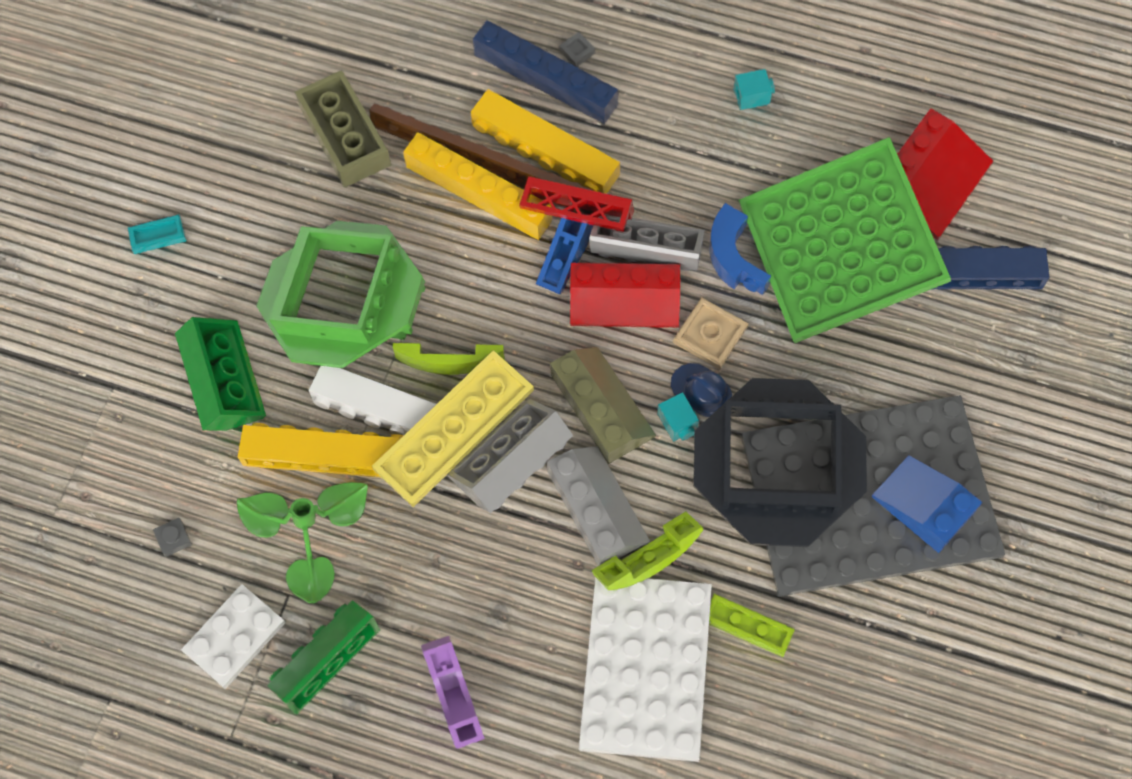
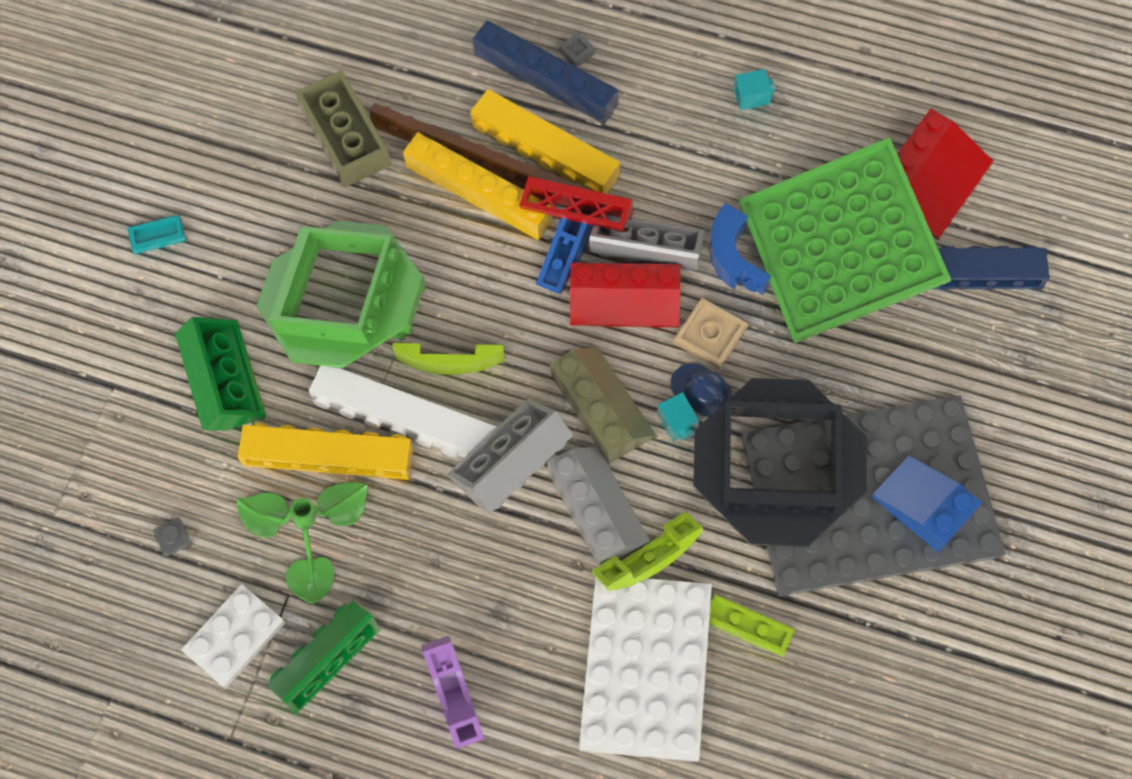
light yellow plate [372,350,534,507] -> none

